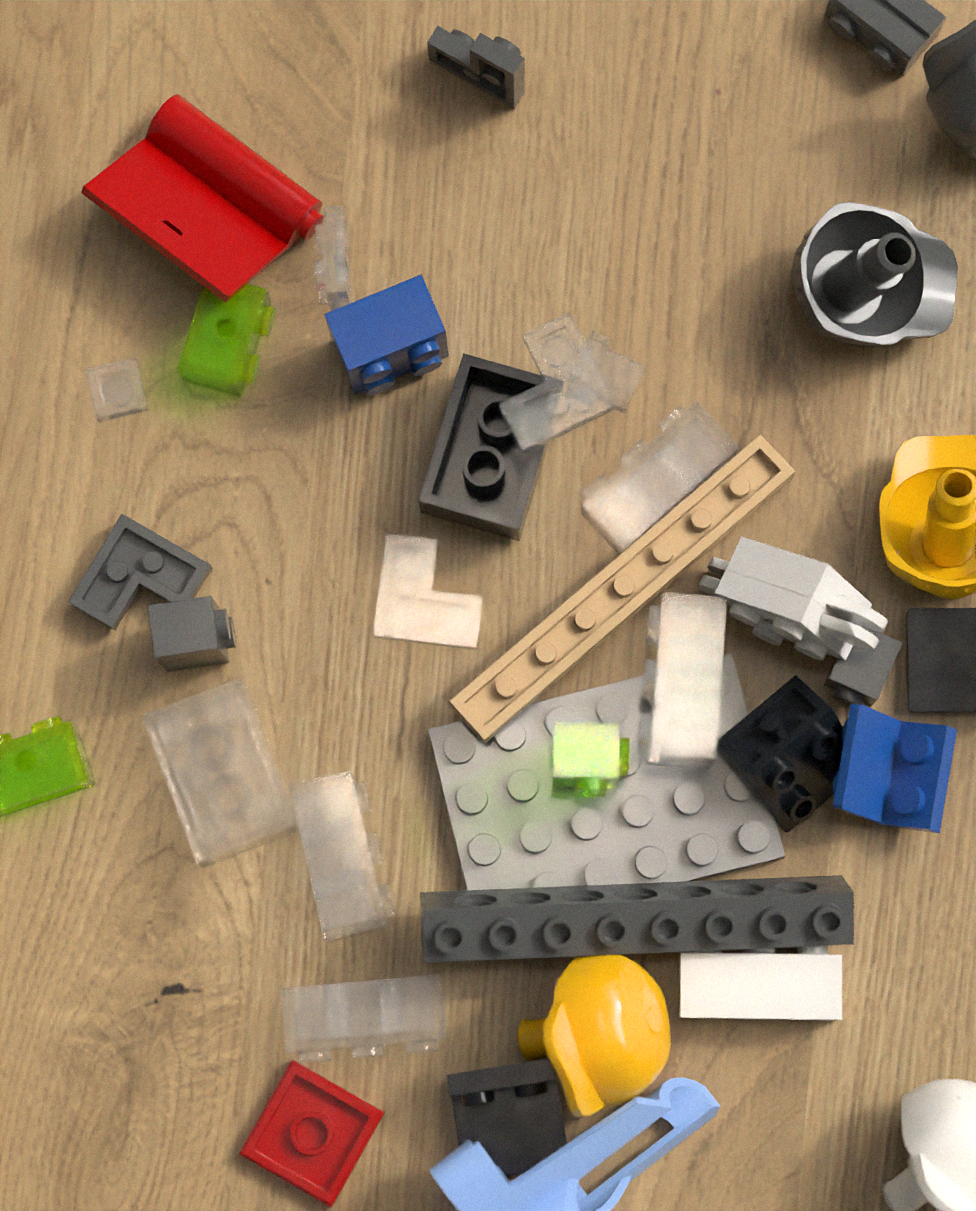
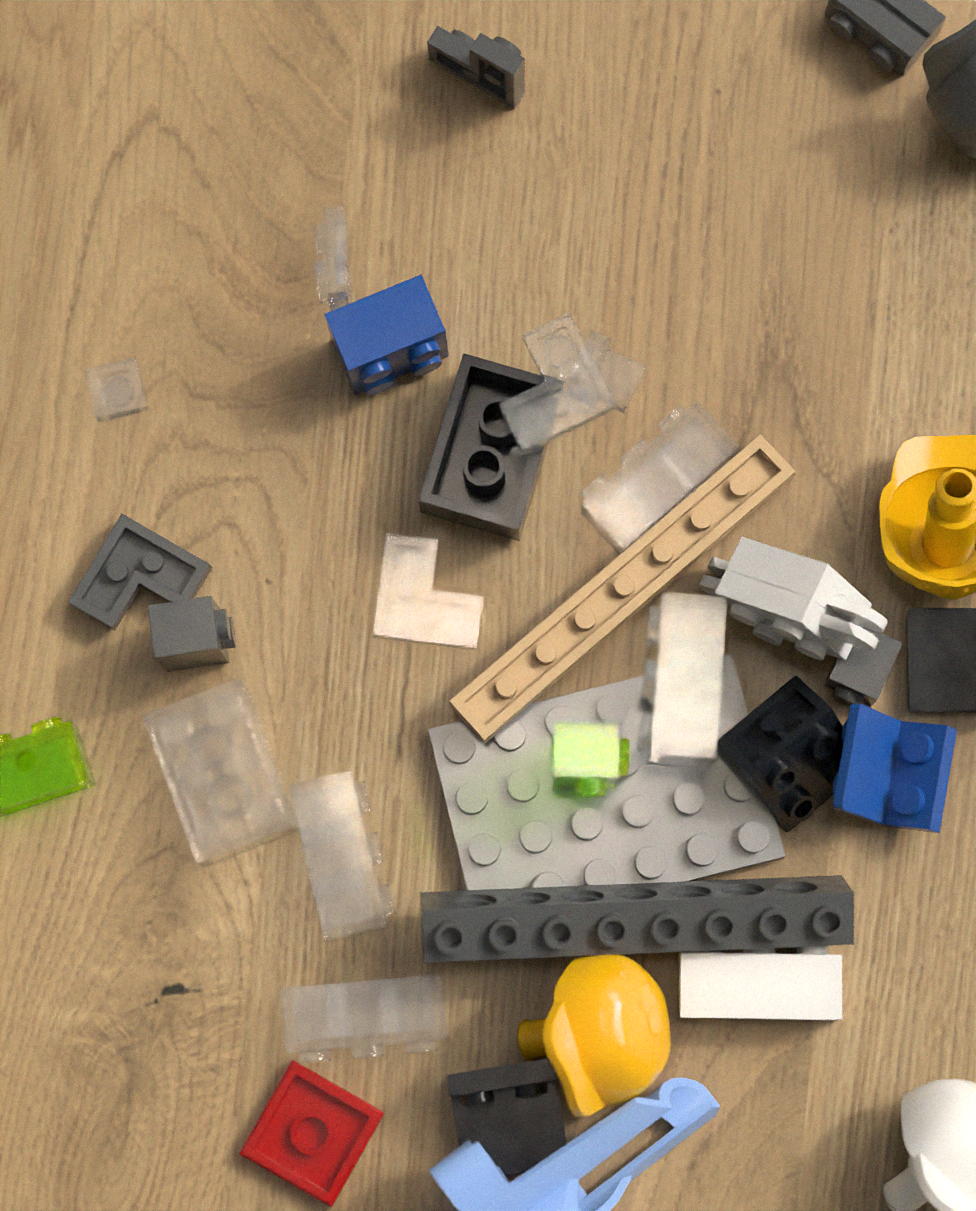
red door [81,94,324,303] -> none
clear neon green brick [177,284,276,397] -> none
dark grey piece [791,202,958,347] -> none

